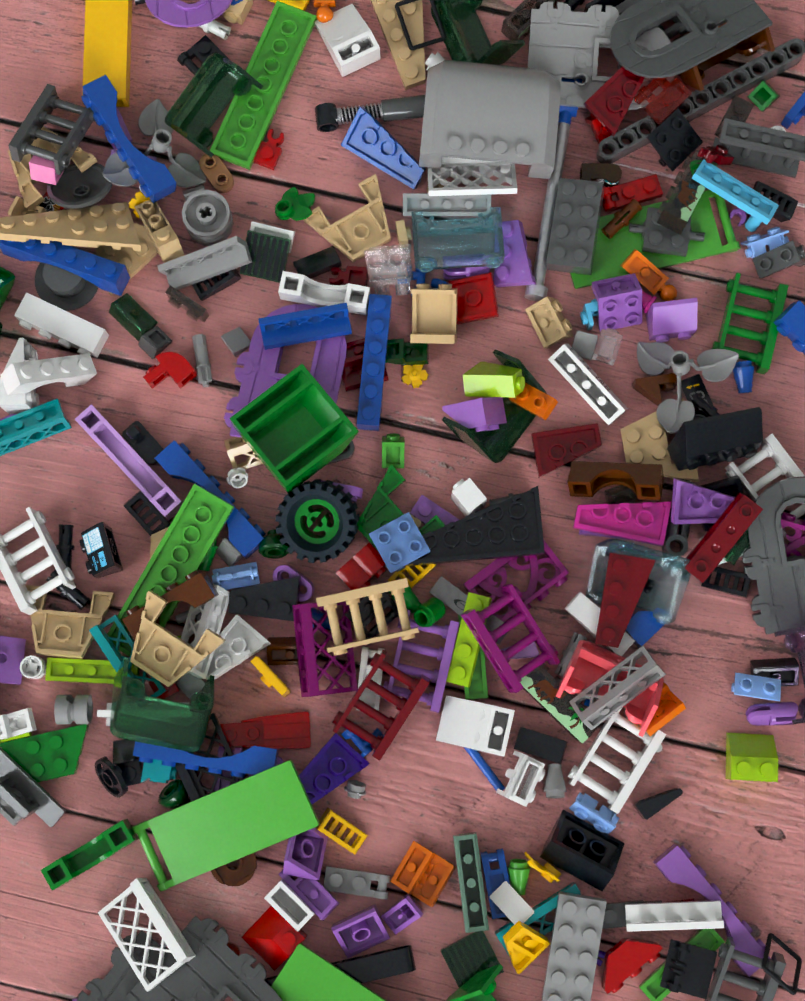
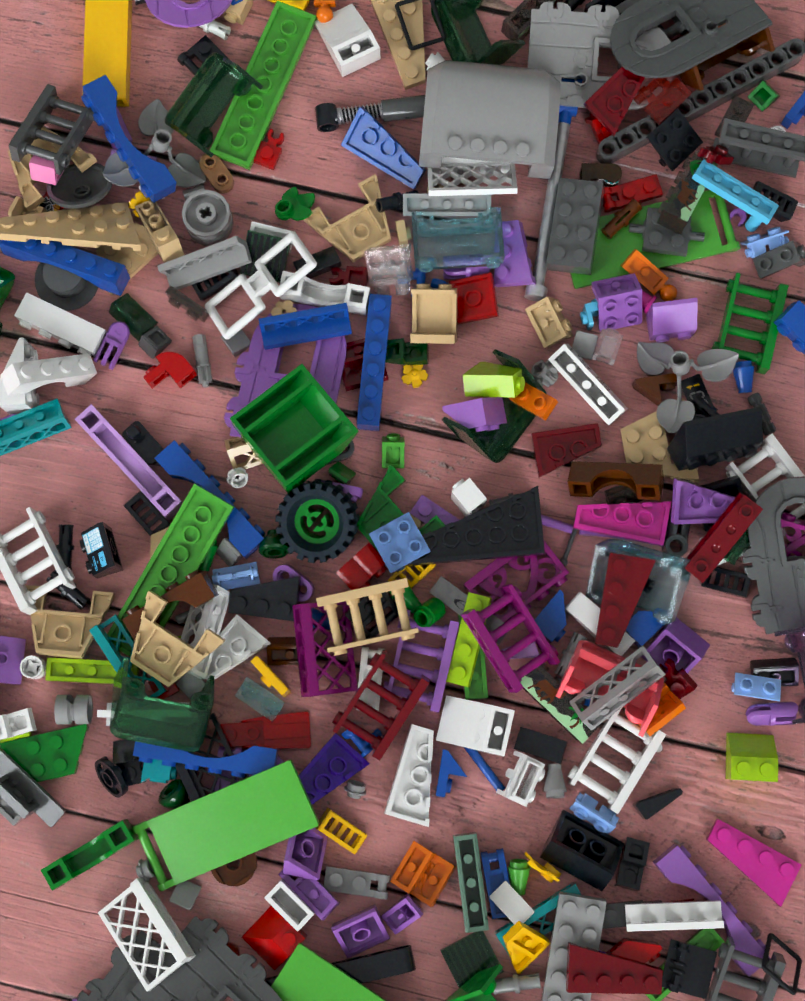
none -> medium lavender arm [92,321,130,370]
none -> light grey plate [136,859,155,882]
none -> light grey slope [169,880,202,910]
none -> white bar [205,231,317,340]
none -> clear light blue hinge [235,677,285,722]
none -> tan plant [271,300,297,316]
none -> green slope [328,462,356,485]
none -> black pin [375,190,419,213]
none -> white wing [384,724,434,827]
none -> blue slope [436,749,467,797]
none -> light grey pin [494,972,541,995]
none -> light grey gear [531,360,559,387]
none -> blue slope [534,590,567,643]
none -> medium lavender piece [541,514,573,534]
none -> dark grey hinge [560,528,578,566]
none -> dark red wing [566,942,663,994]
none -> black slope [615,837,650,891]
none -> medium lavender slope [641,615,710,674]
none -> dark red plate [659,658,698,699]
none -> dark pink wing [706,819,802,907]
none -> dark grey axle [748,393,776,436]

